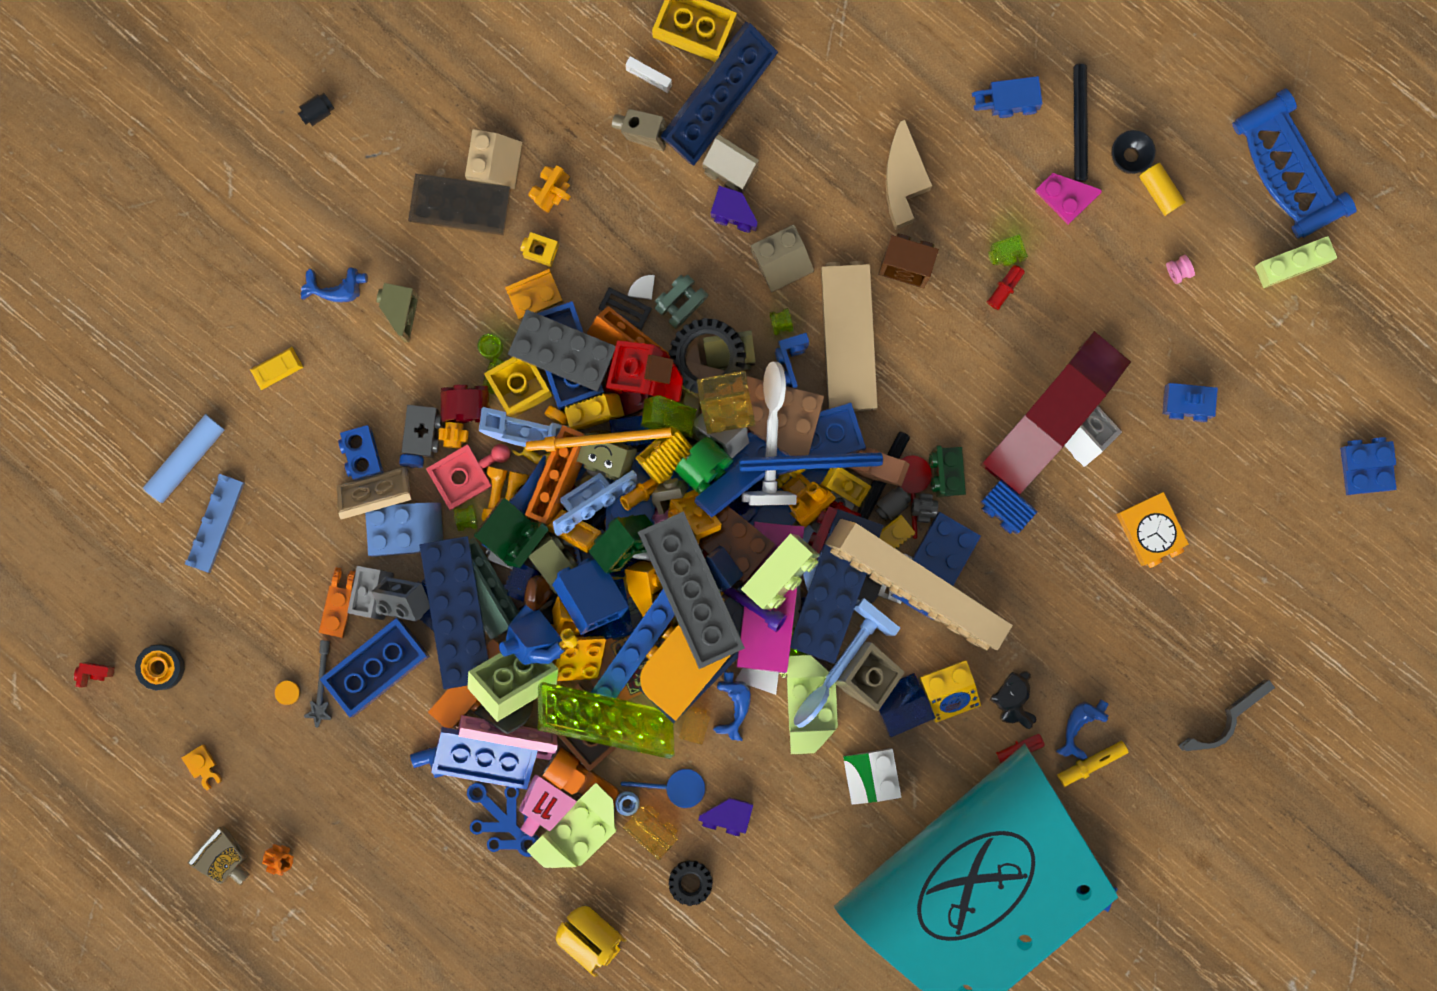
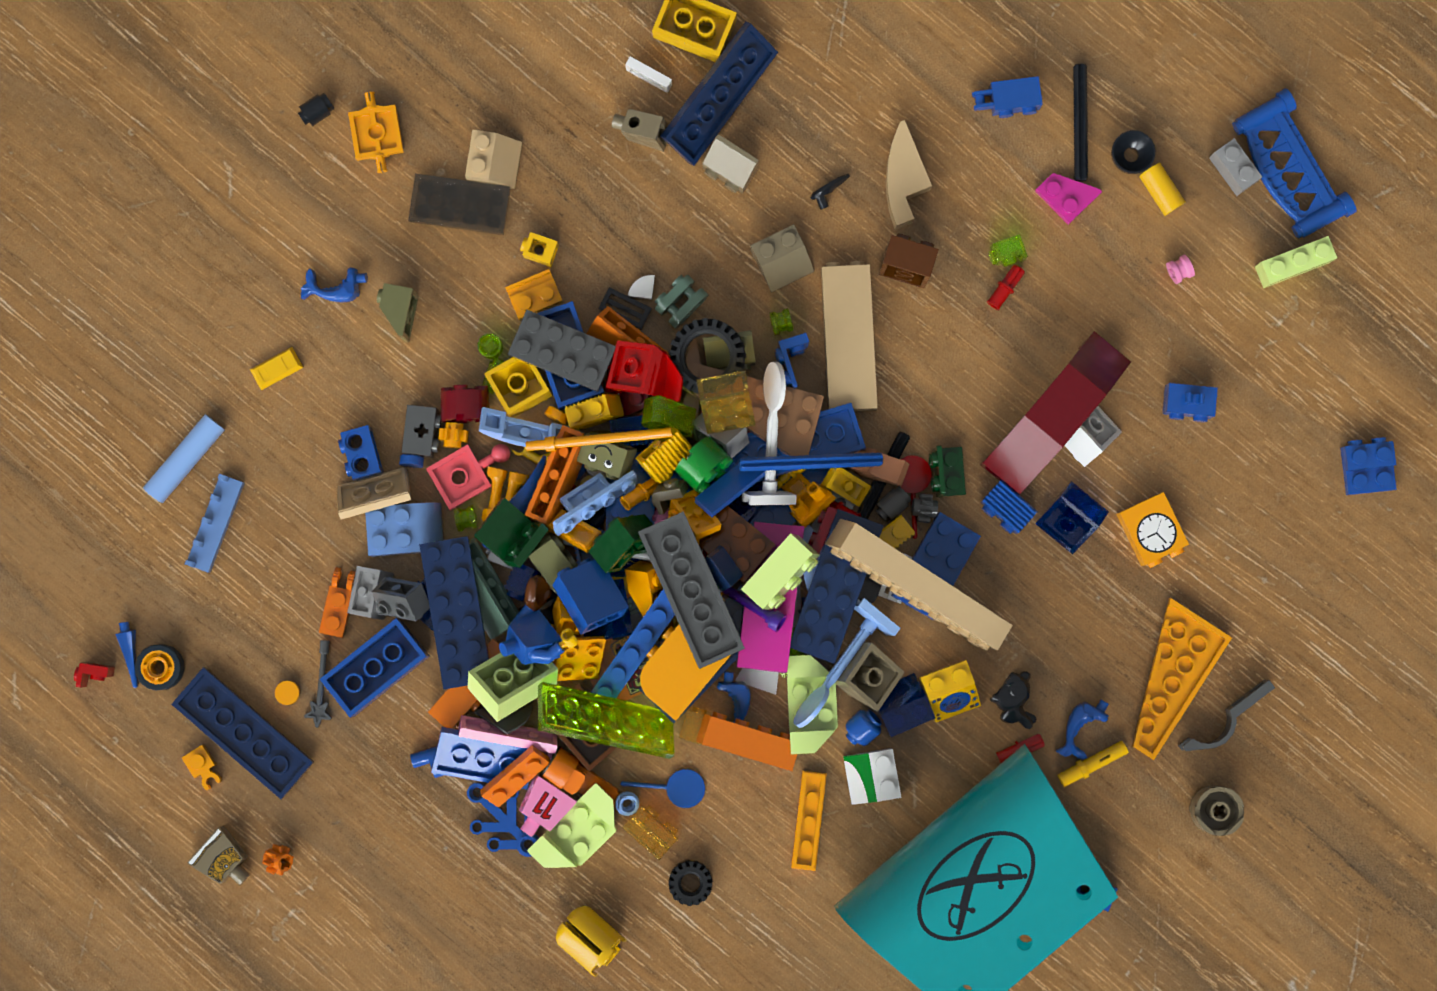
light orange hips [528,165,571,213] -> none
reddish brown tile [644,355,673,384] -> none
dark purple slope [698,797,753,836] -> none
dark purple slope [711,186,758,233] -> none
none -> blue piece [115,621,138,688]
none -> dark blue plate [171,667,314,799]
none -> light orange plate [348,92,404,173]
none -> orange plate [480,745,550,808]
none -> orange brick [696,711,797,771]
none -> light orange tile [791,770,827,871]
none -> black bar [810,174,850,210]
none -> blue head [846,710,882,746]
none -> clear blue slope [1035,481,1109,555]
none -> light orange wing [1132,598,1232,760]
none -> dark tan brick [1189,785,1244,836]
none -> light grey brick [1209,138,1262,196]

